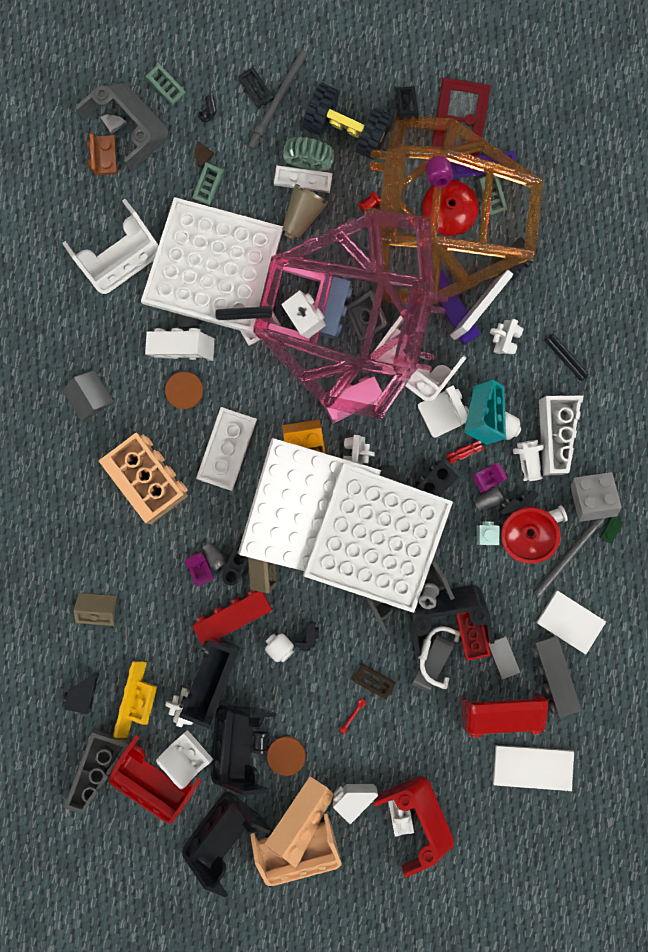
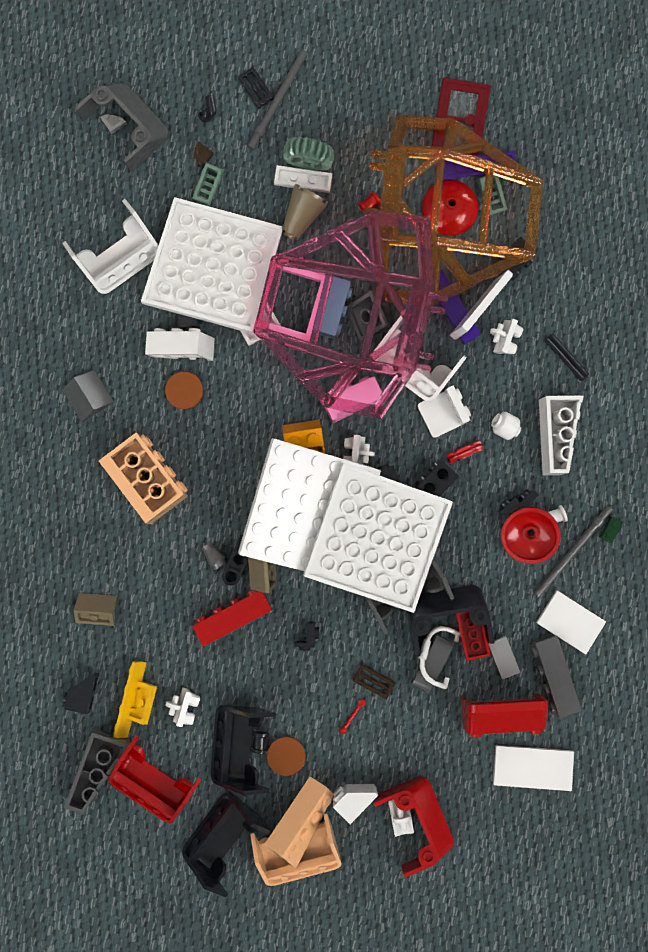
dark orange bracket [87,133,118,176] -> none
sand green slope [145,64,186,106] -> none
white bracket [156,730,213,789] -> none
black windscreen [179,638,240,729] -> none
magenta bracket [185,553,214,587] -> none
white tile [196,407,257,491] -> none
black axle [215,306,272,320] -> none
white head [265,633,294,662] -> none
white brick [281,290,326,339] -> none
black plate [302,82,393,160] -> none
black tile [396,86,419,120] -> none
light grey bush [419,583,439,609] -> none
magenta head [425,156,453,188] -> none
teal wedge [464,380,506,445] -> none
magenta bracket [472,462,507,493] -> none
flat silver cone [474,487,504,511] -> none
light aqua brick [476,522,499,545] -> none
white piece [513,440,544,481] -> none
light grey brick [571,472,622,522] -> none

